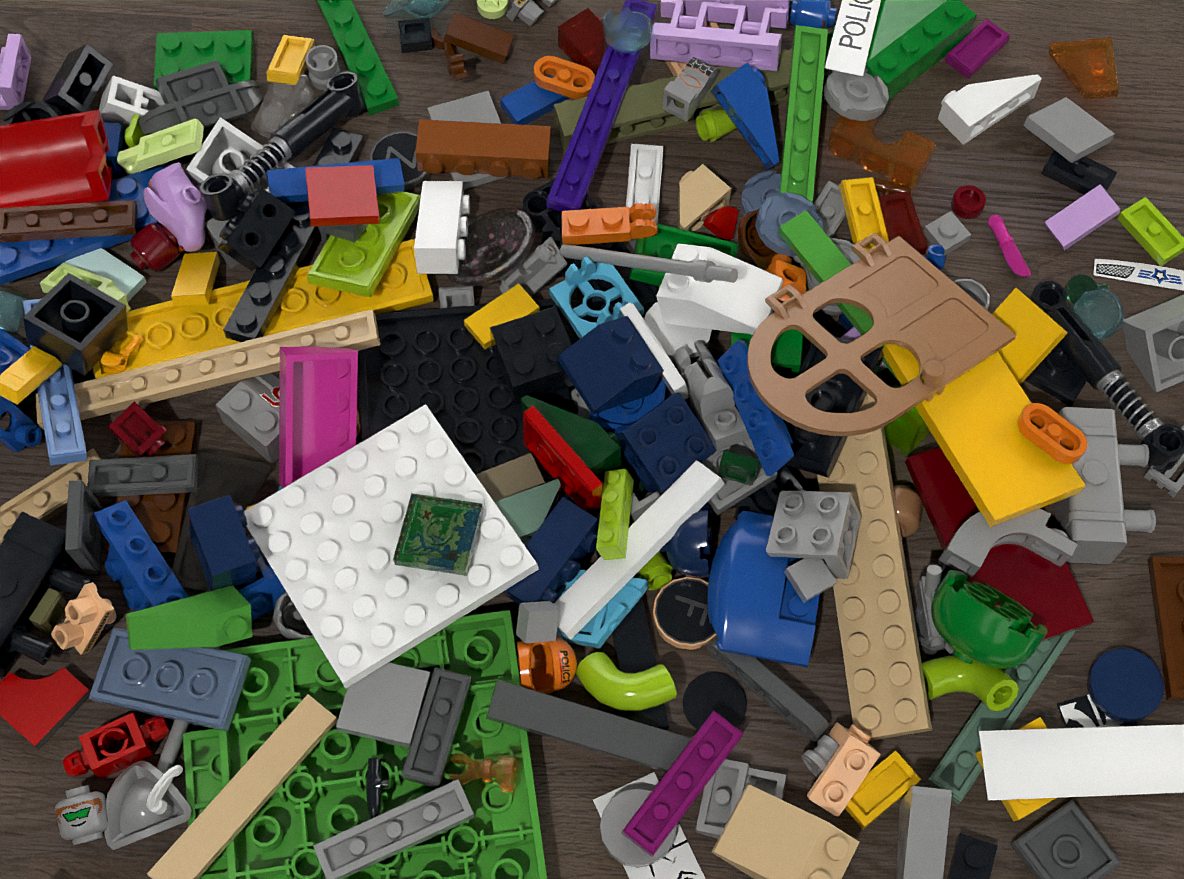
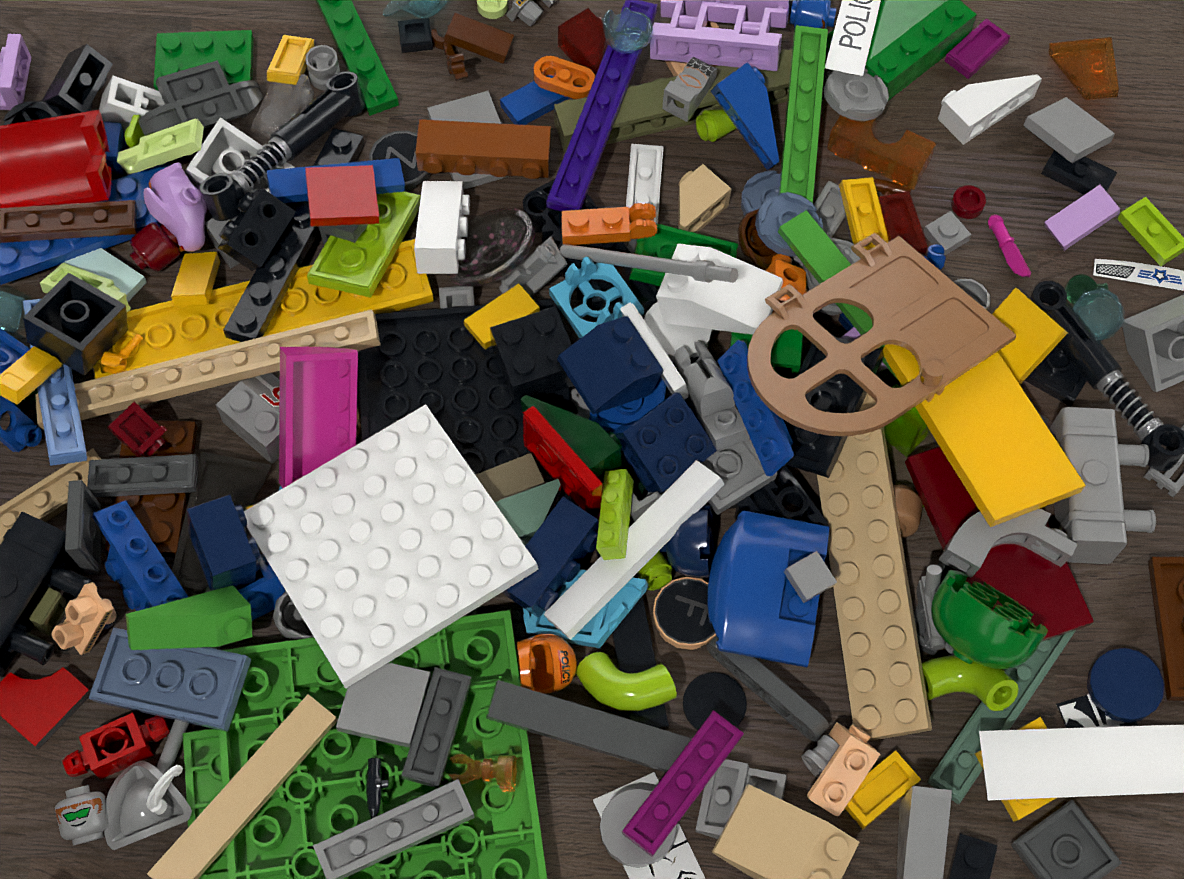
clear green tile [393,493,484,576] -> none
light grey piece [516,601,560,643] -> none
red tile [703,206,739,241] -> none
dark green tile [718,450,759,486] -> none
light grey bracket [766,491,861,579] -> none
orange plate [1017,403,1088,464] -> none

